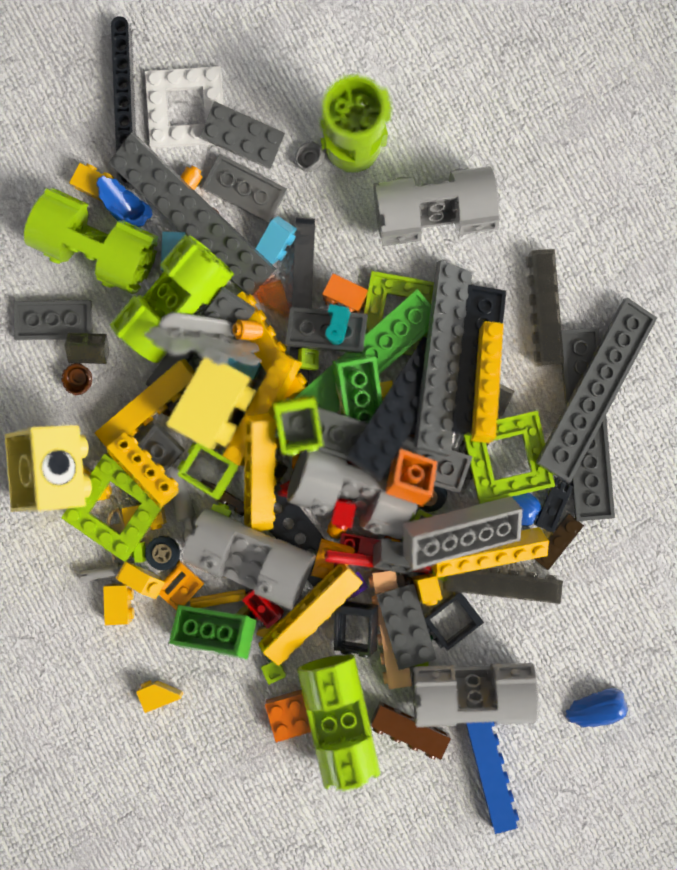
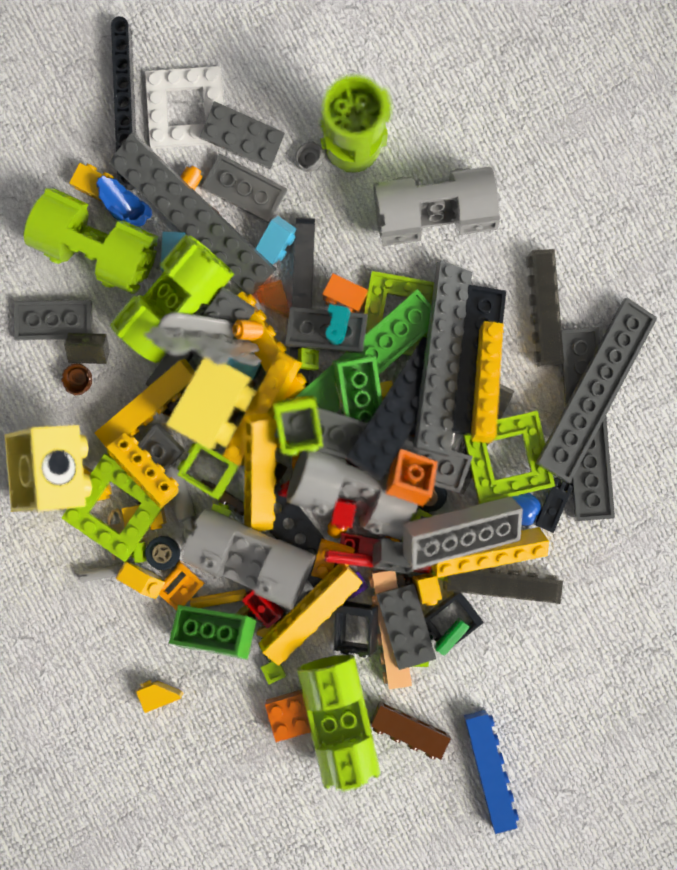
yellow brick [103,584,135,625] -> none
light grey cylinder [412,663,538,727] -> none
dark brown plate [534,513,584,570] -> none
blue hair [565,688,628,728] -> none
none -> slope [434,618,469,656]

